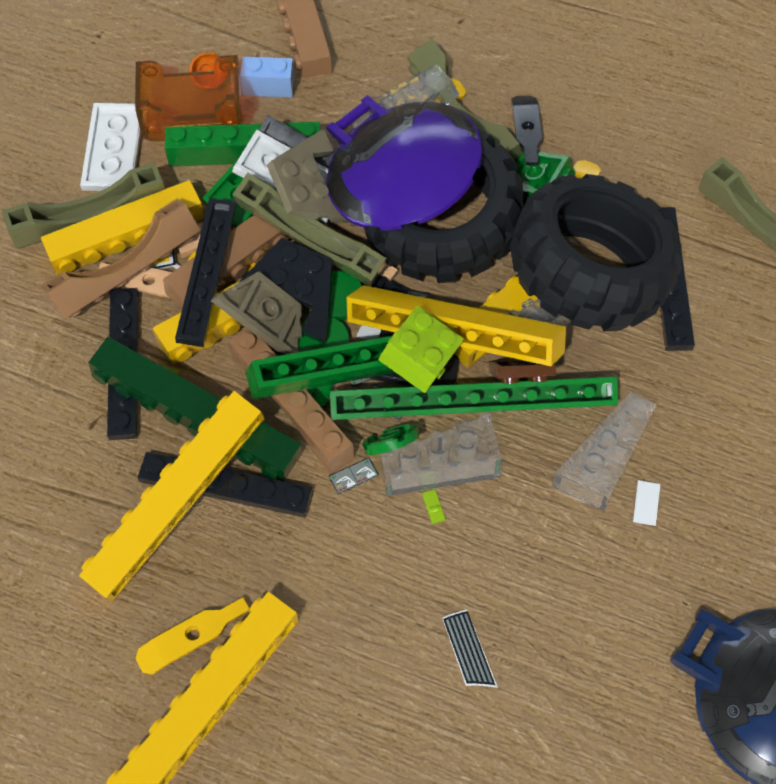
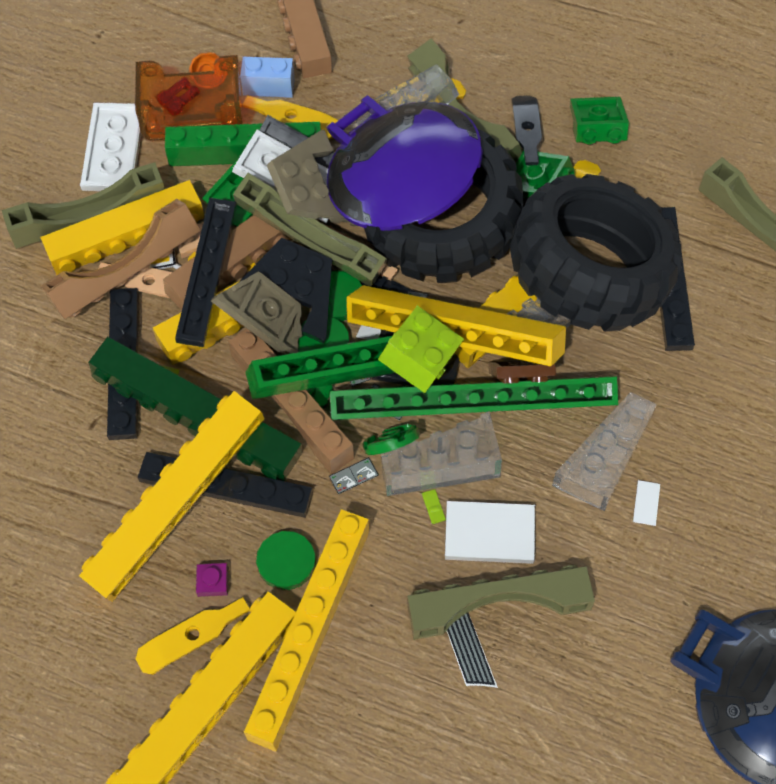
none -> clear red piece [155,76,200,117]
none -> magenta plate [196,563,228,597]
none -> yellow piece [242,95,338,140]
none -> yellow brick [244,509,369,752]
none -> green tile [256,531,316,590]
none -> olive arch [407,565,595,640]
none -> white tile [445,501,535,564]
none -> green plate [570,96,629,145]

